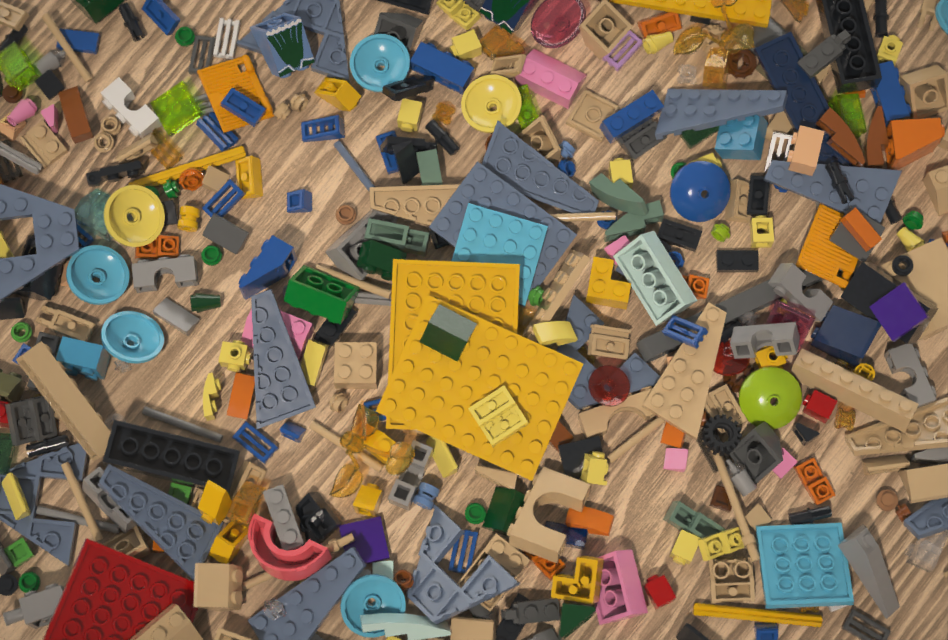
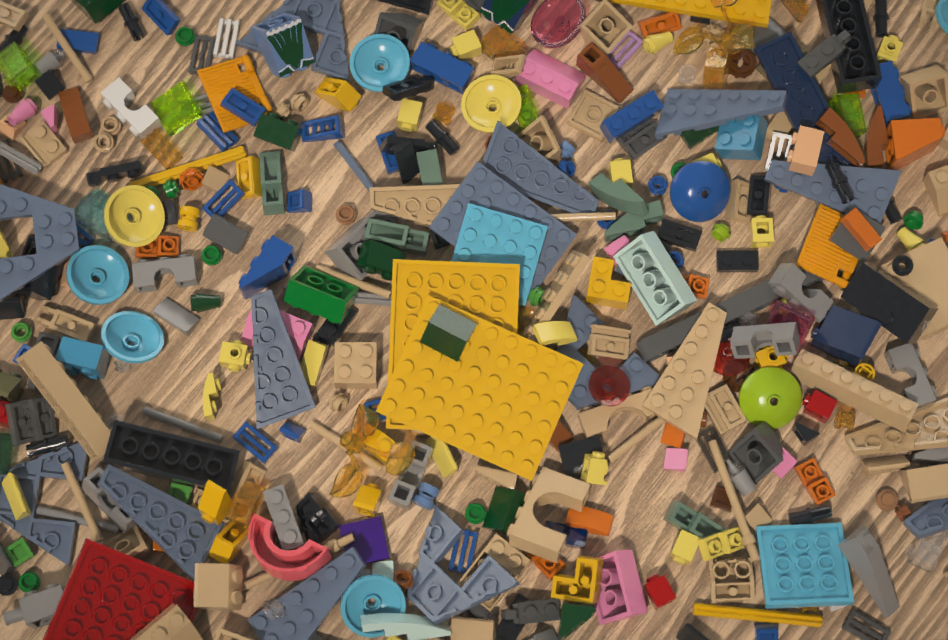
tan slope [116,133,158,164] -> none
orange slope [227,372,255,419] -> none
light yellow slope [468,386,529,447] -> none
blue tile [662,315,708,349] -> none
black tyre [700,414,742,456] -> none
dark purple tile [870,282,929,342] -> none
none -> dark green brick [253,112,303,152]
none -> sand green slope [260,151,285,215]
none -> dark orange slope [576,42,634,104]
none -> blue plate [648,176,668,195]

